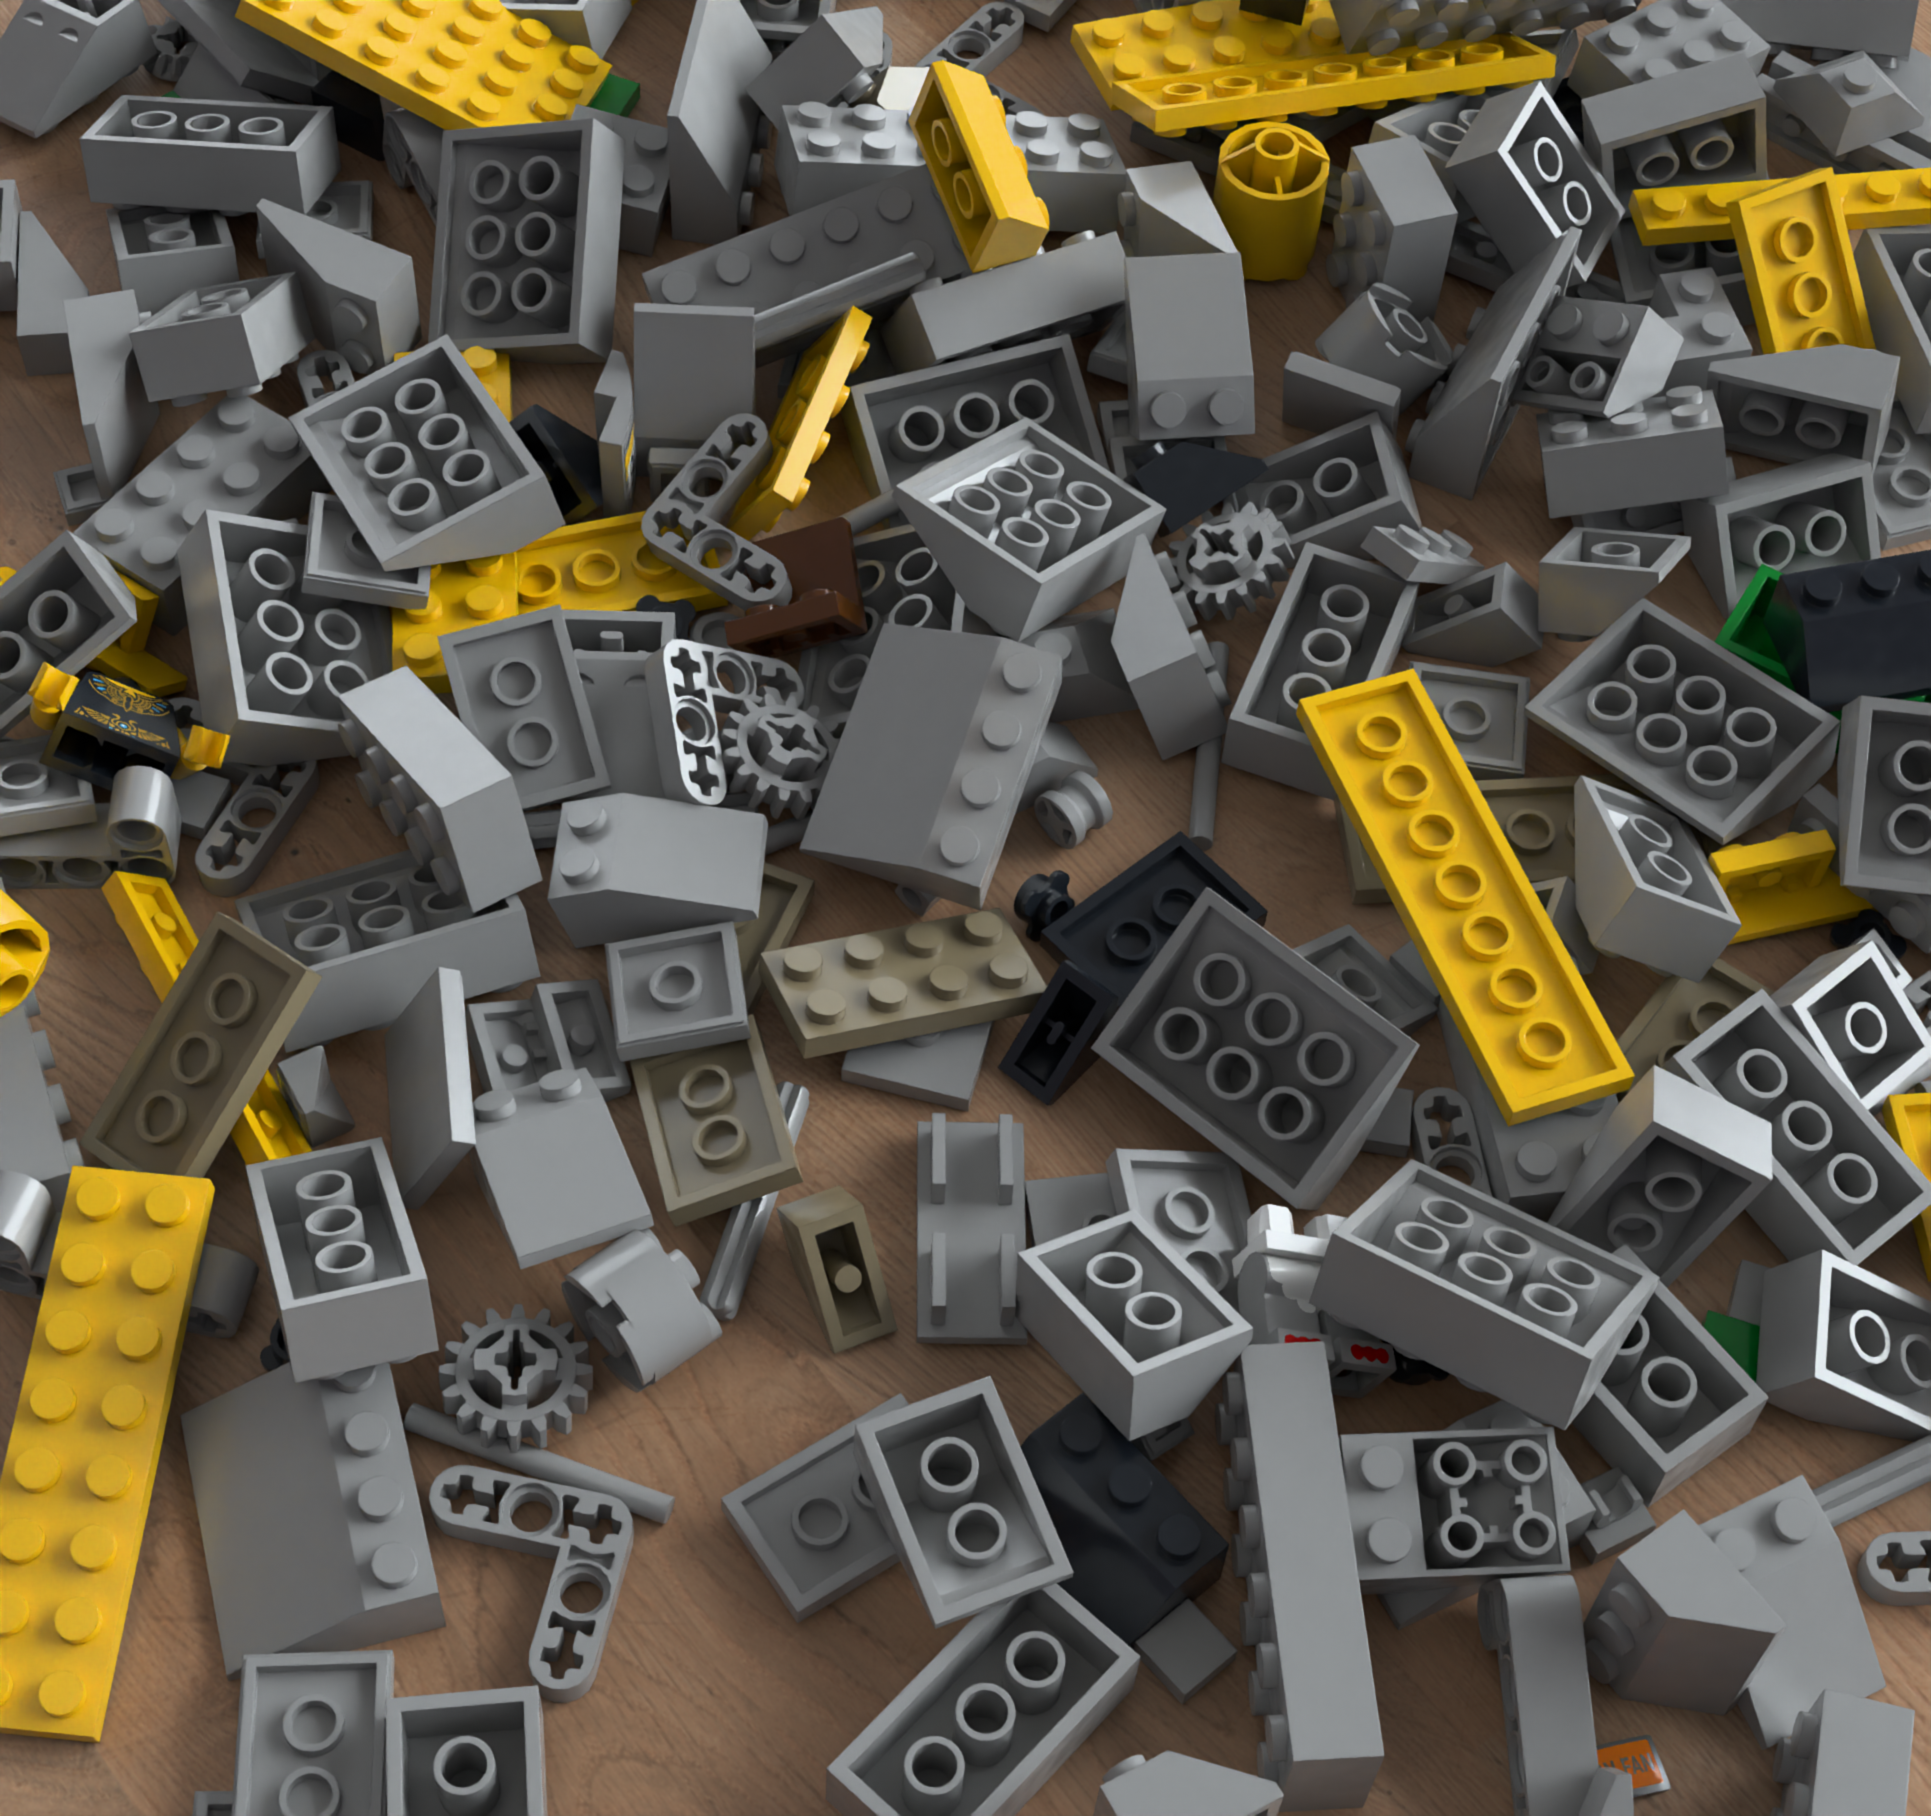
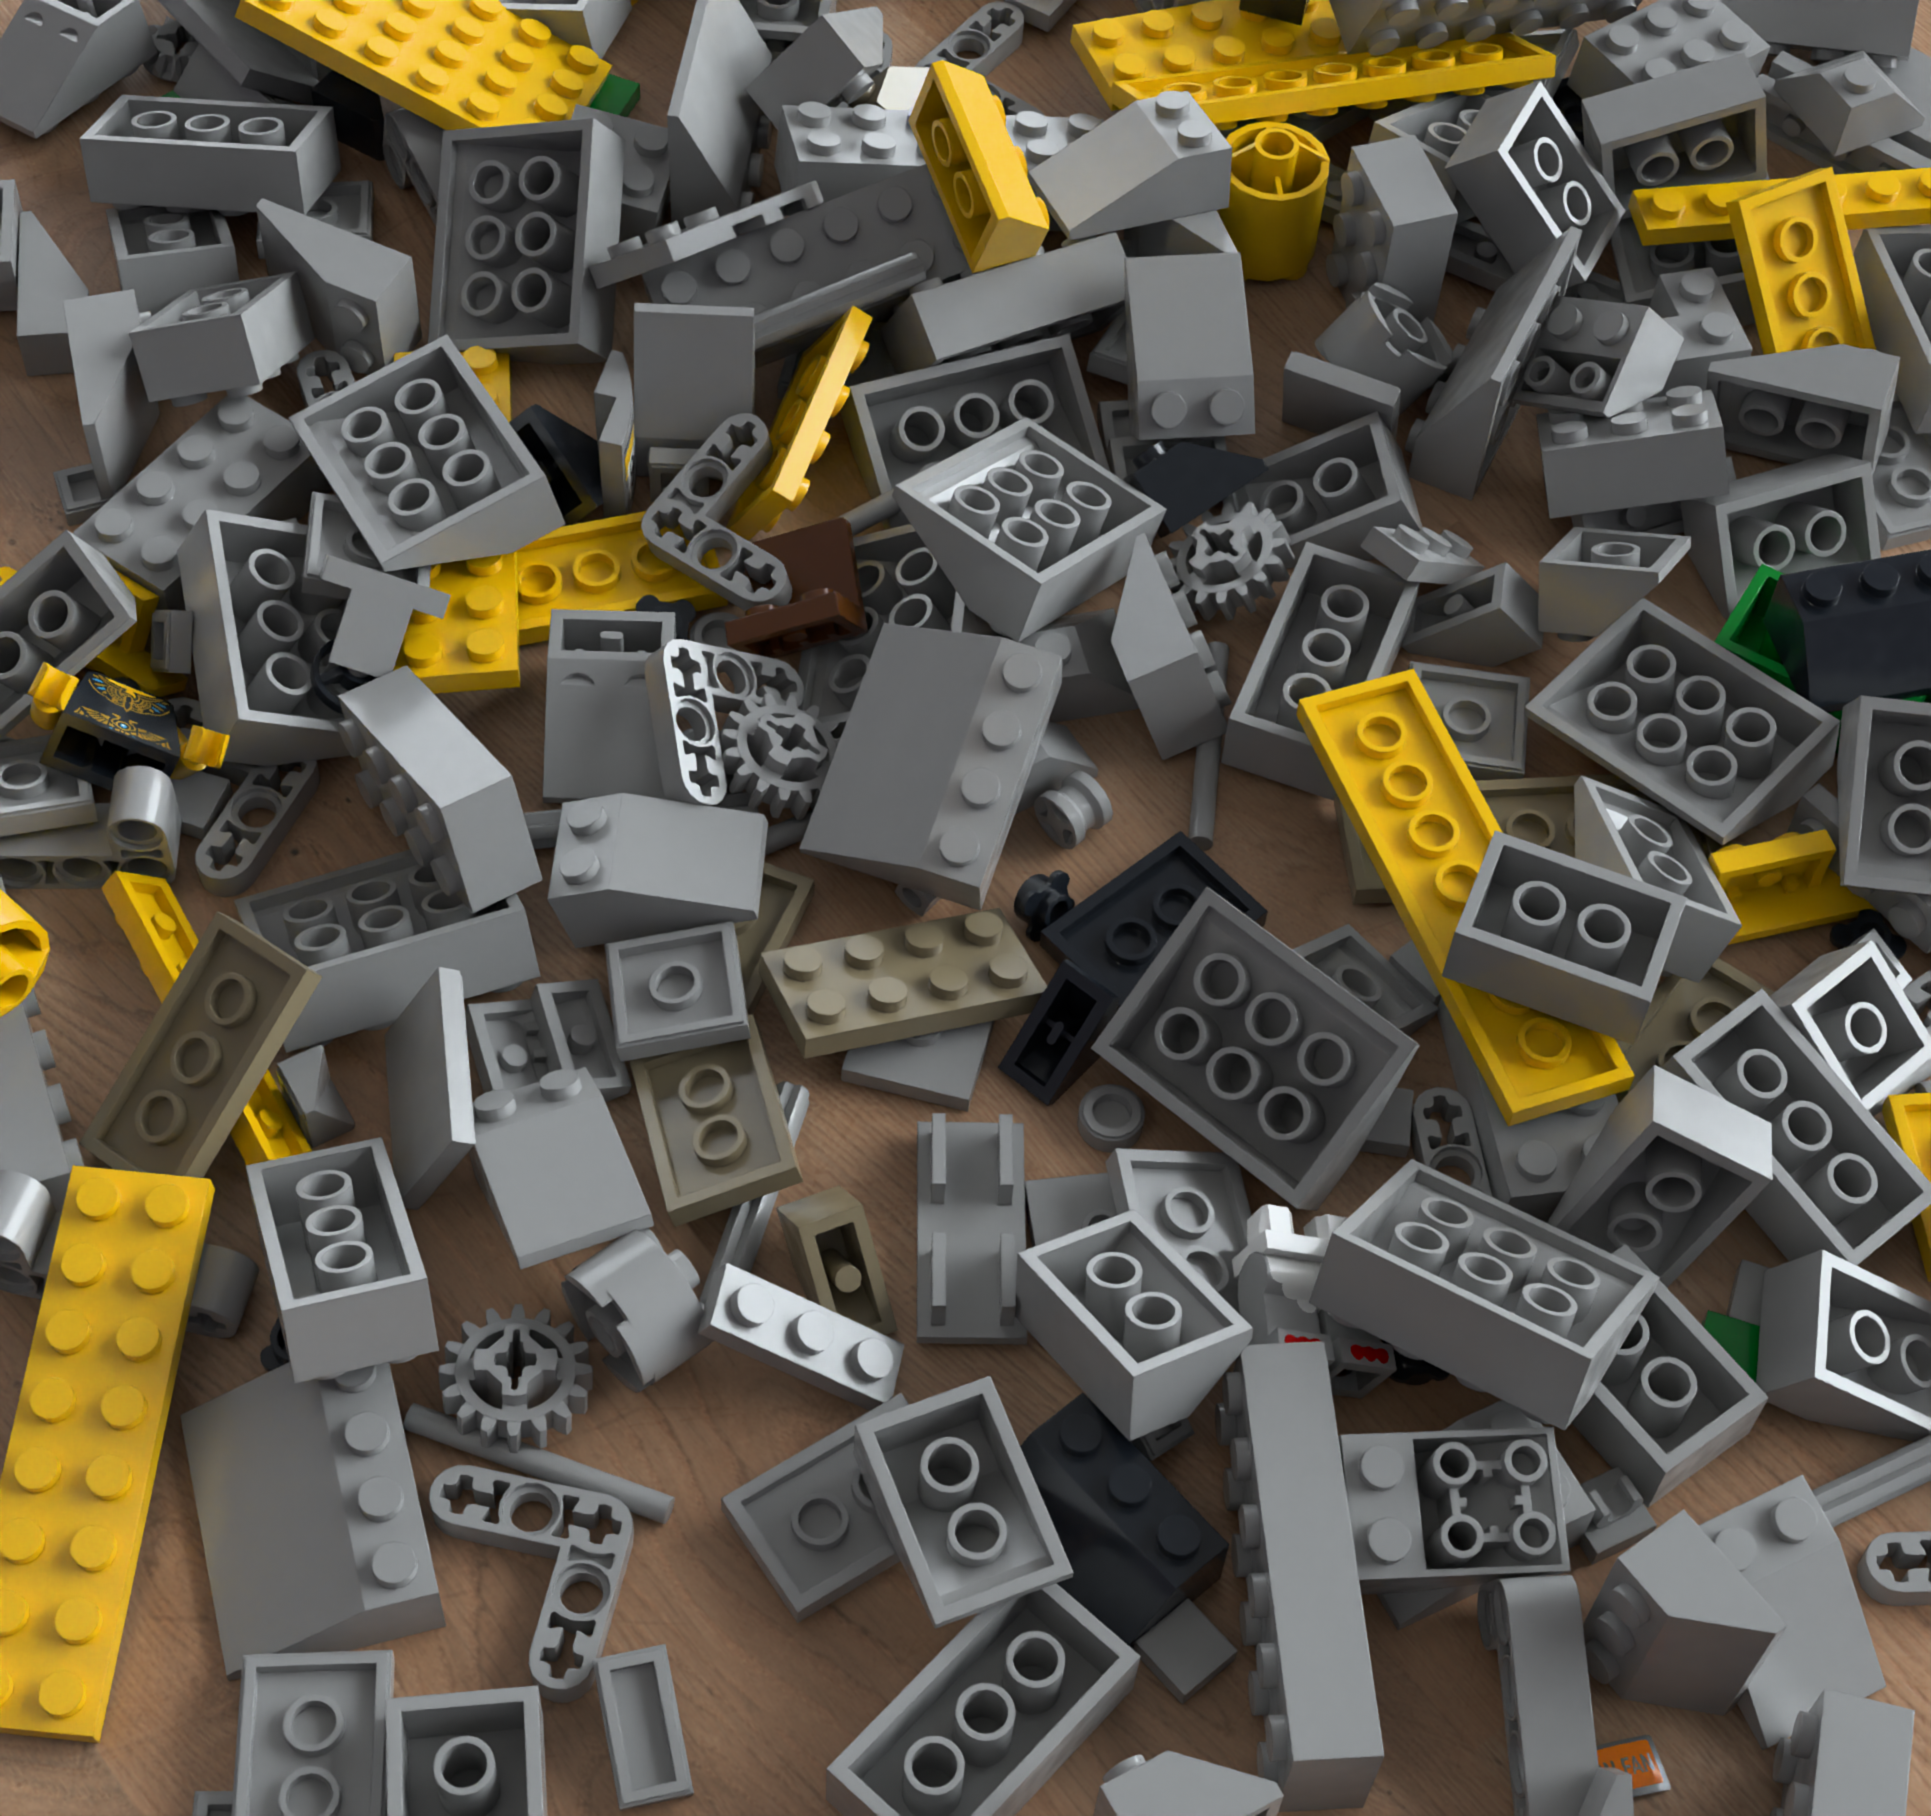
light grey plate [437,604,611,812] -> none
none -> light grey tile [150,610,193,674]
none -> light grey piece [310,554,451,715]
none -> light grey wing [589,180,824,289]
none -> light grey tile [592,1644,694,1811]
none -> plate [698,1263,905,1411]
none -> light grey slope [1028,91,1232,241]
none -> light grey tile [1077,1084,1145,1153]
none -> light grey brick [1442,830,1688,1045]

